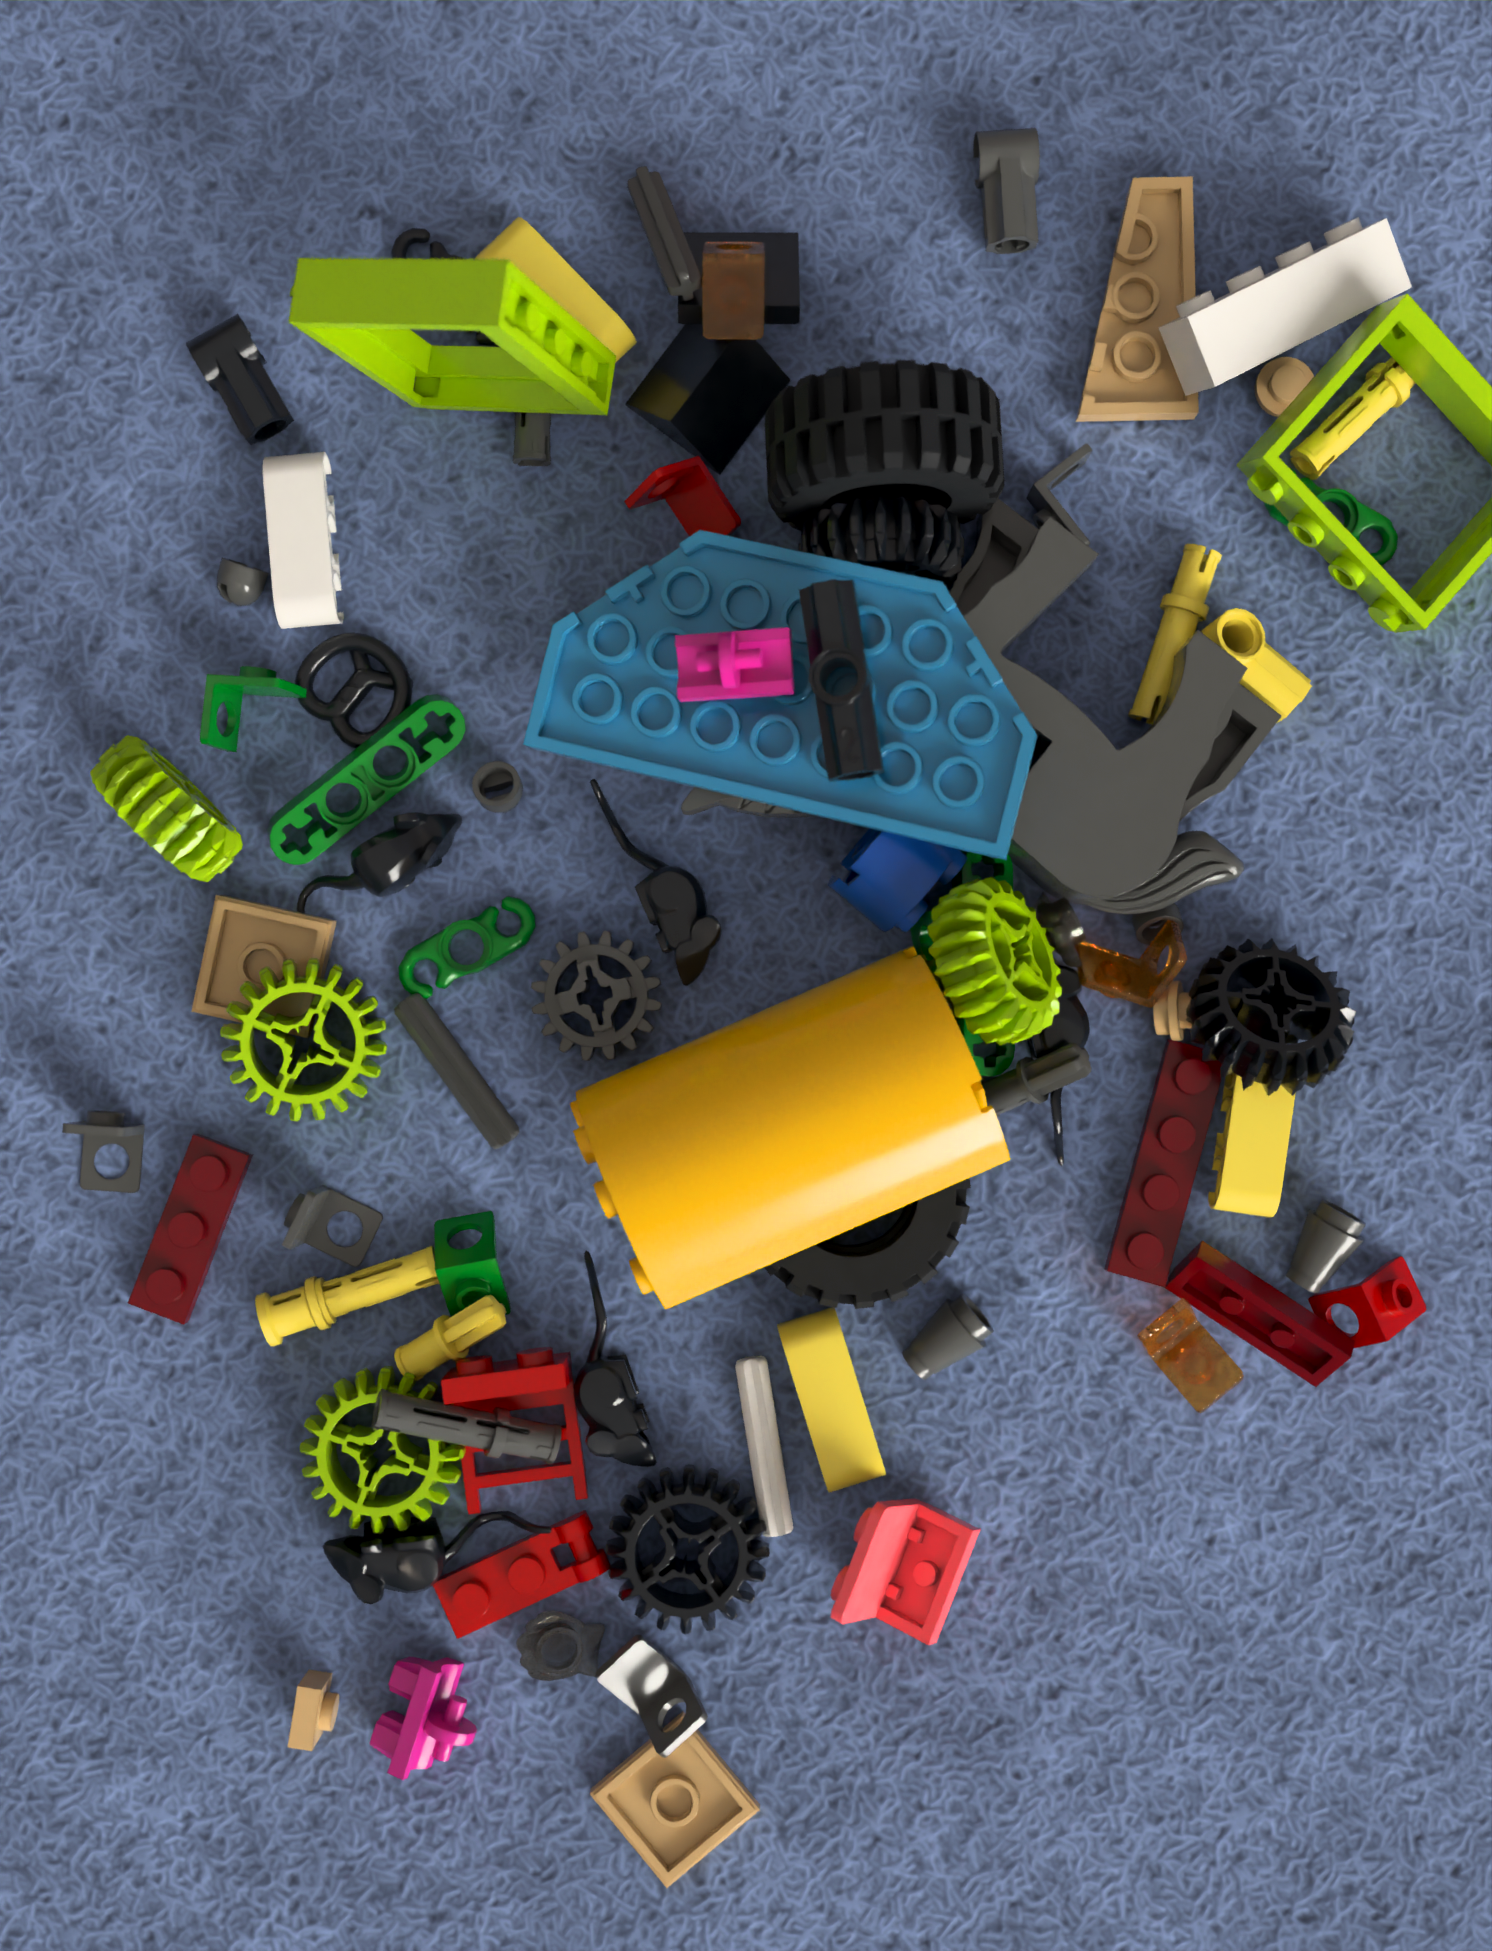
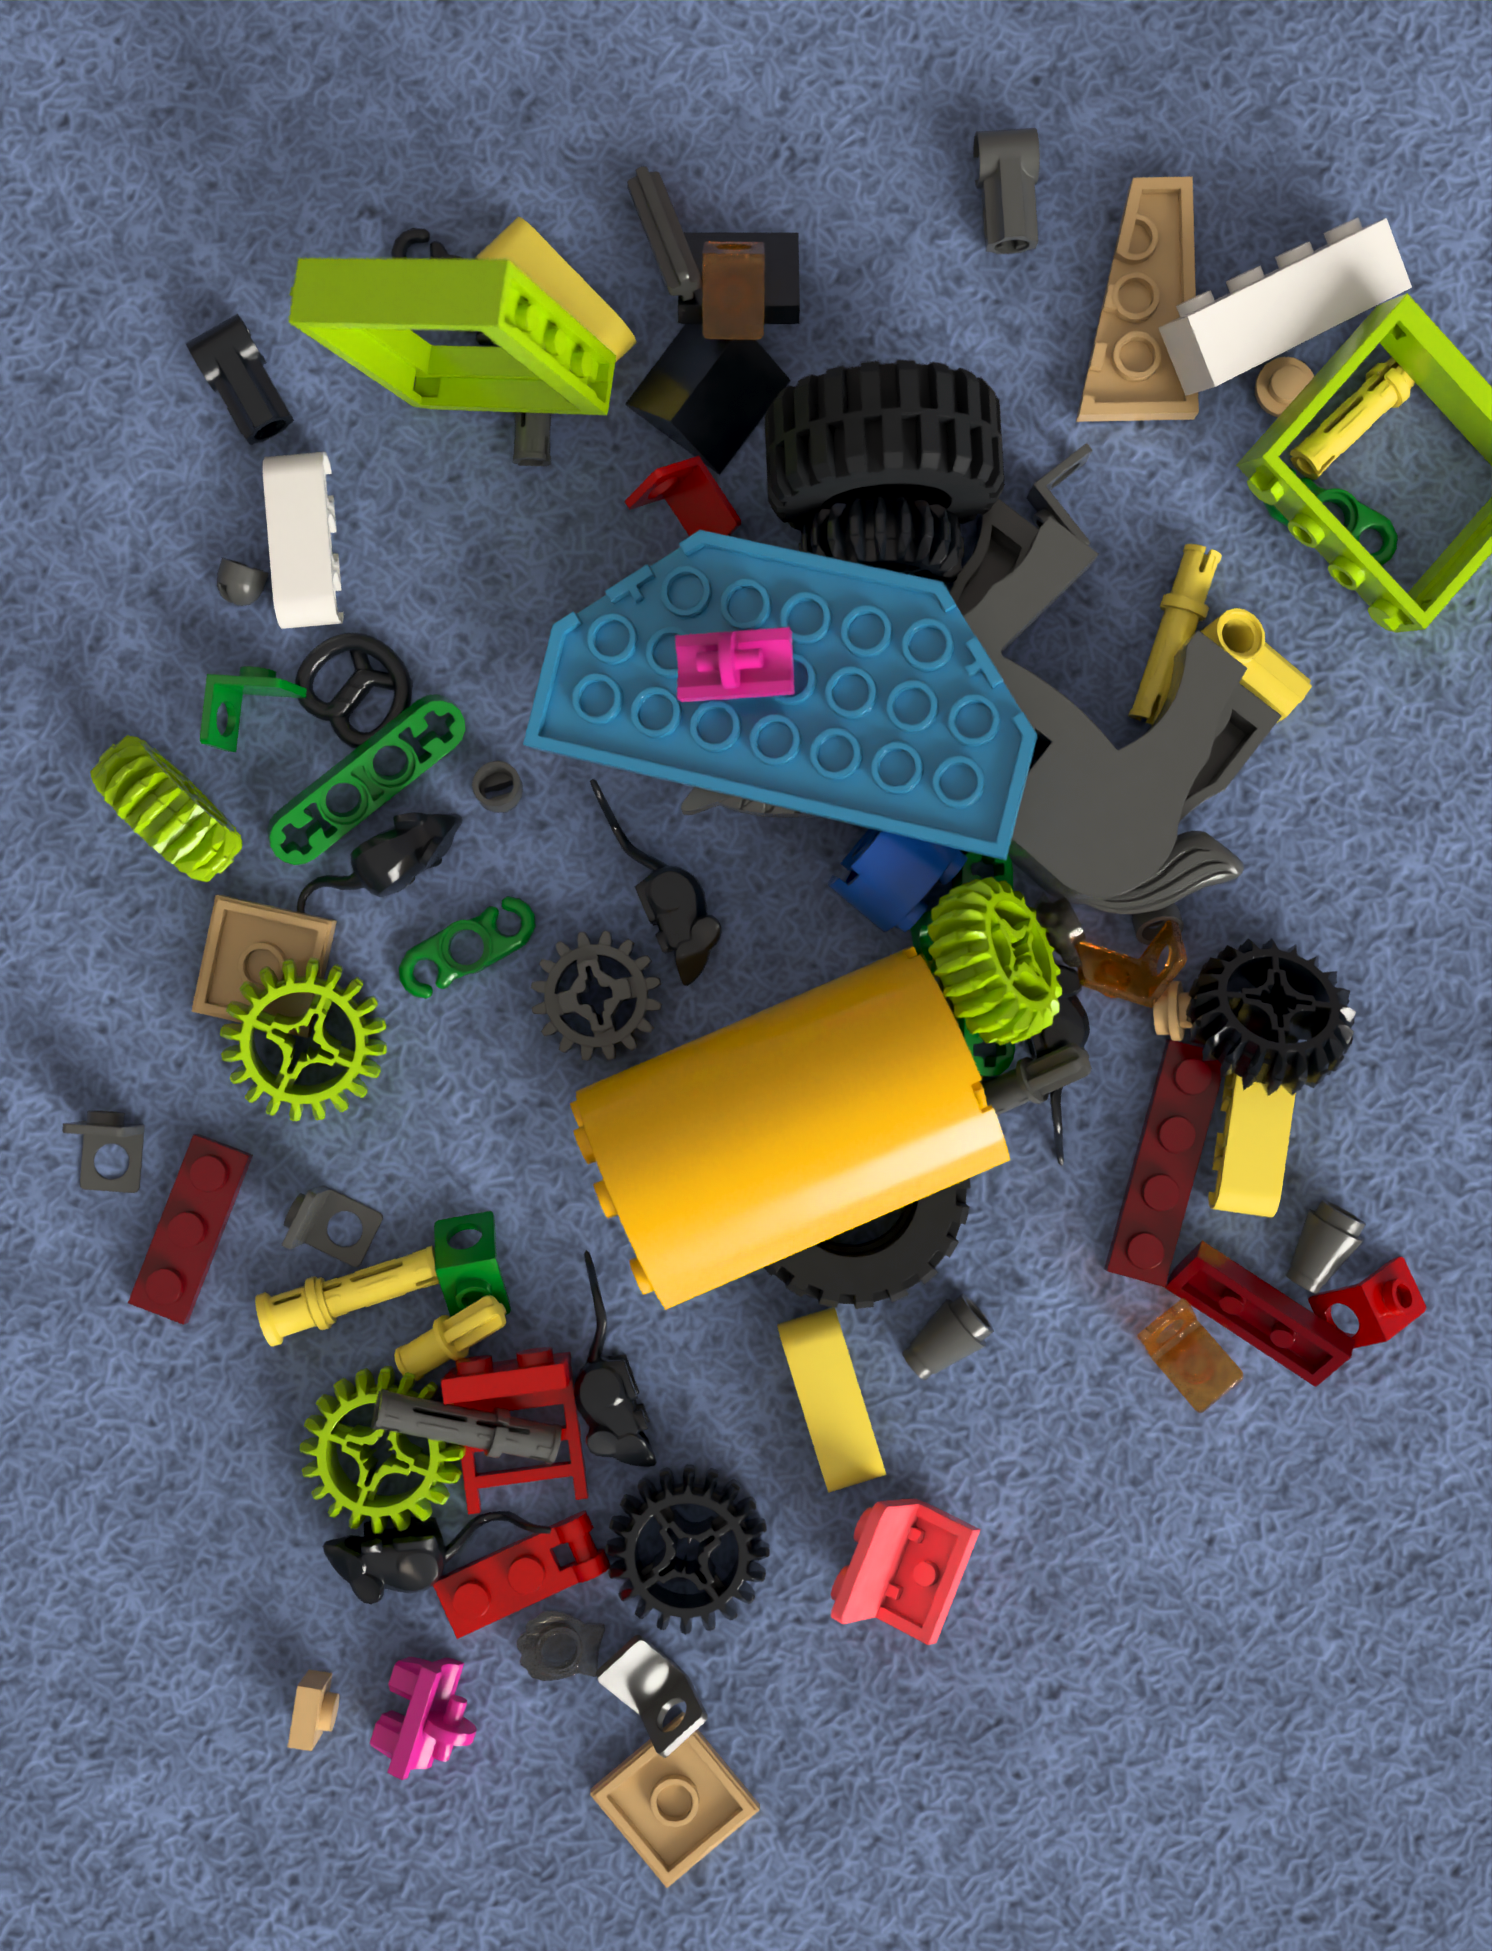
dark grey axle [394,993,519,1149] -> none
white axle [735,1356,793,1537] -> none
black piece [799,579,884,782] -> none

